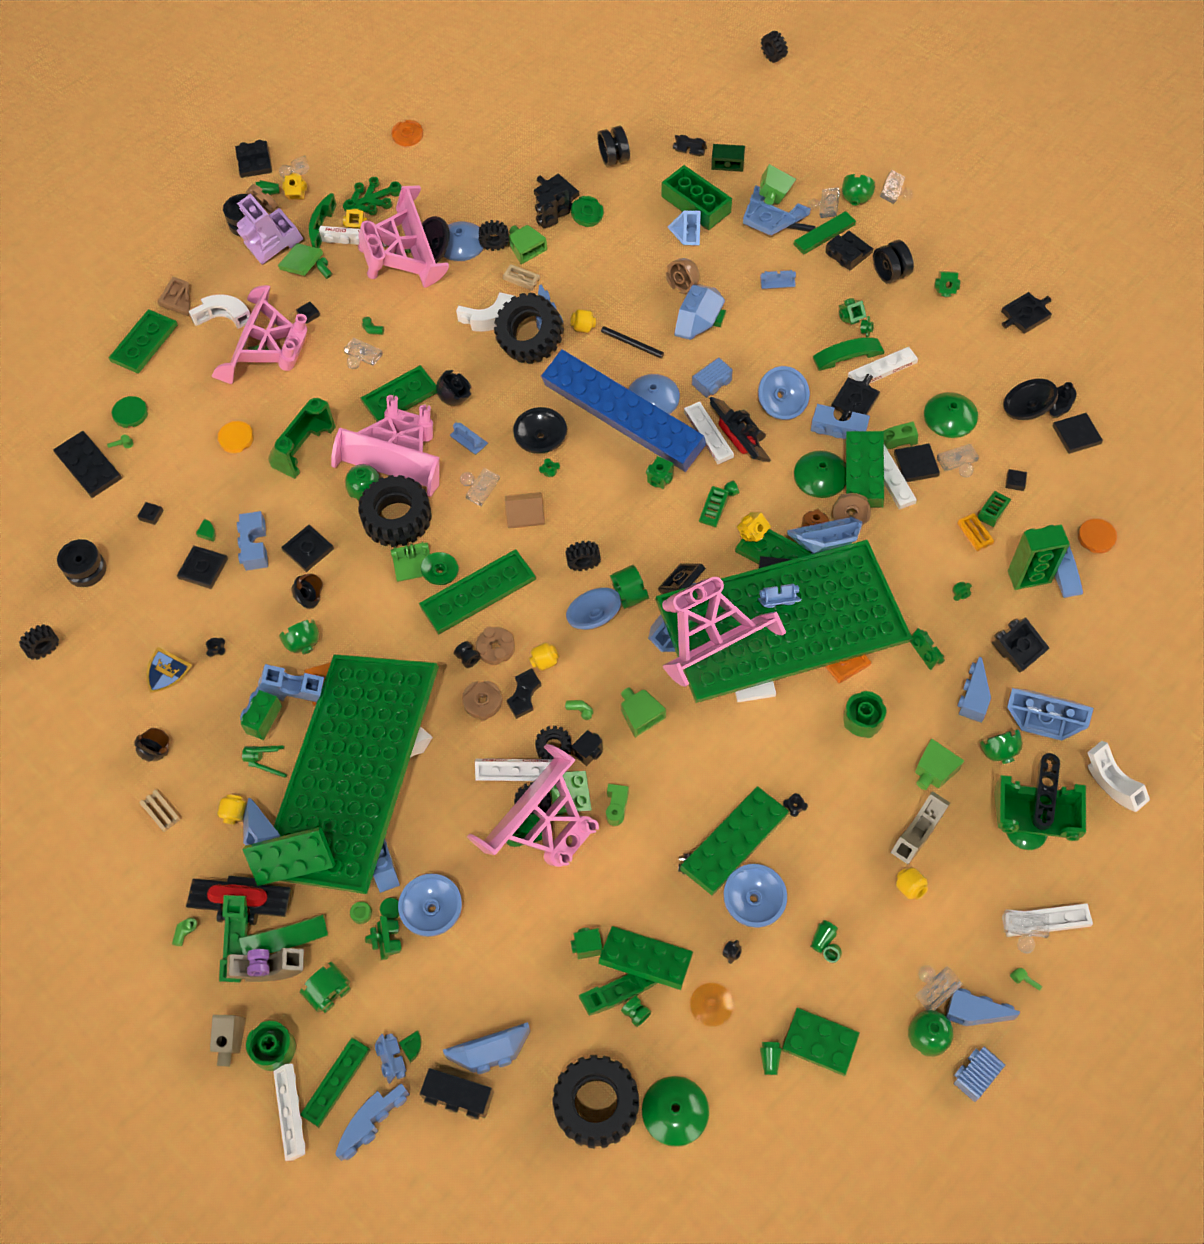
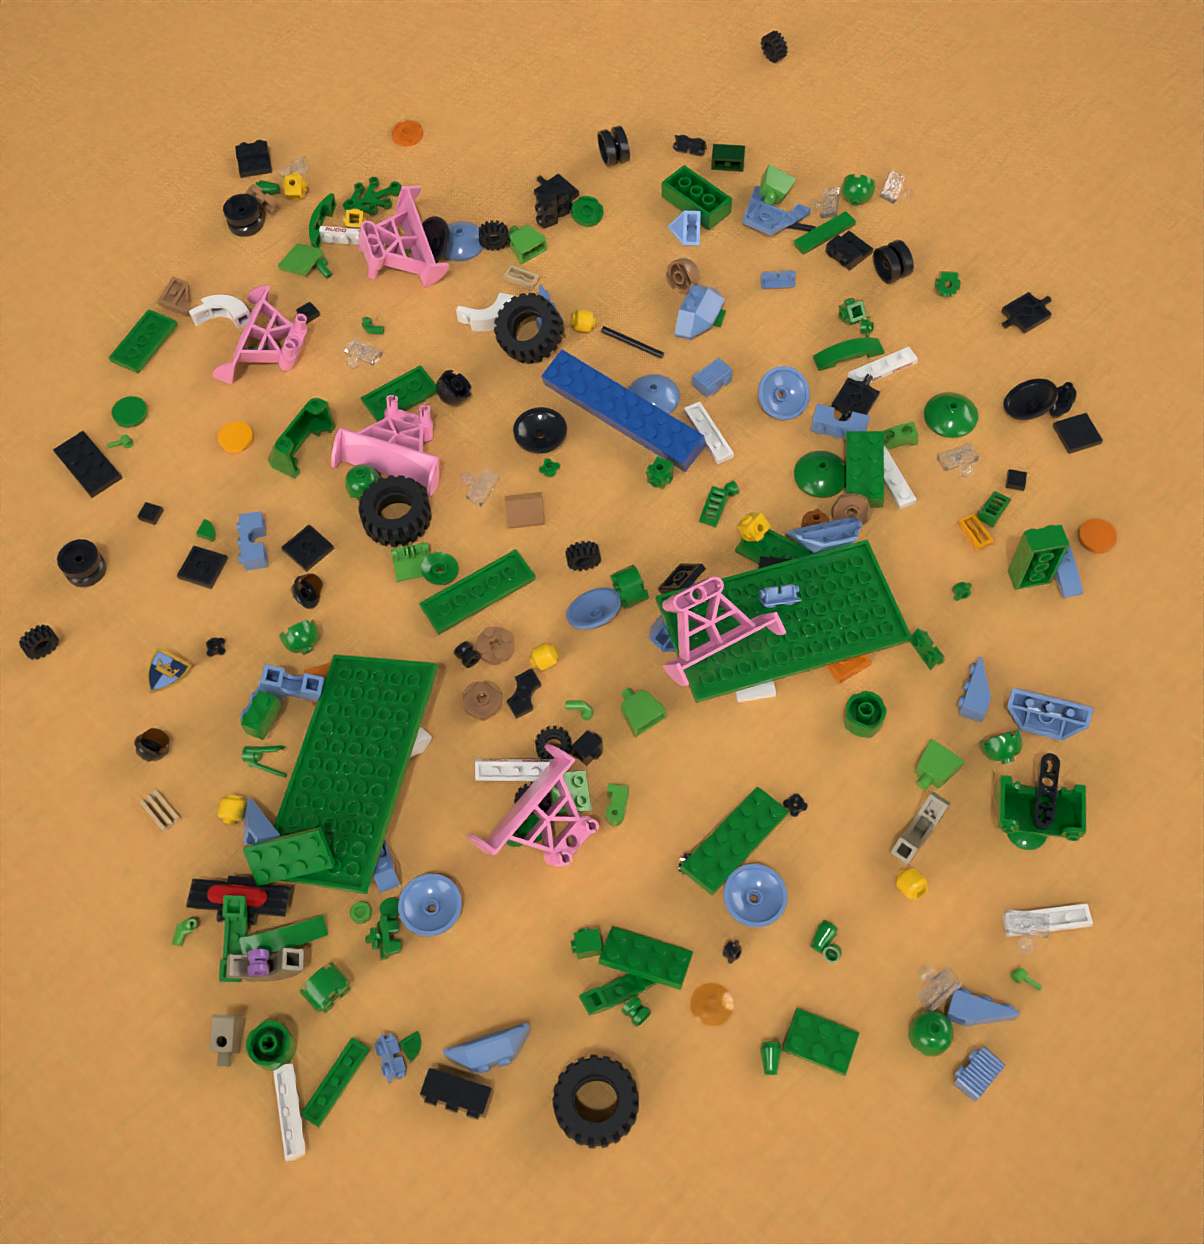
lavender brick [237,193,303,265] -> none
medium blue slope [335,1084,410,1161] -> none
medium blue hinge [450,422,488,455] -> none
green dish [642,1076,709,1147] -> none
black piece [709,397,771,462] -> none
black tile [894,443,940,482] -> none
black plate [992,617,1050,672] -> none
white arch [1087,741,1150,812] -> none

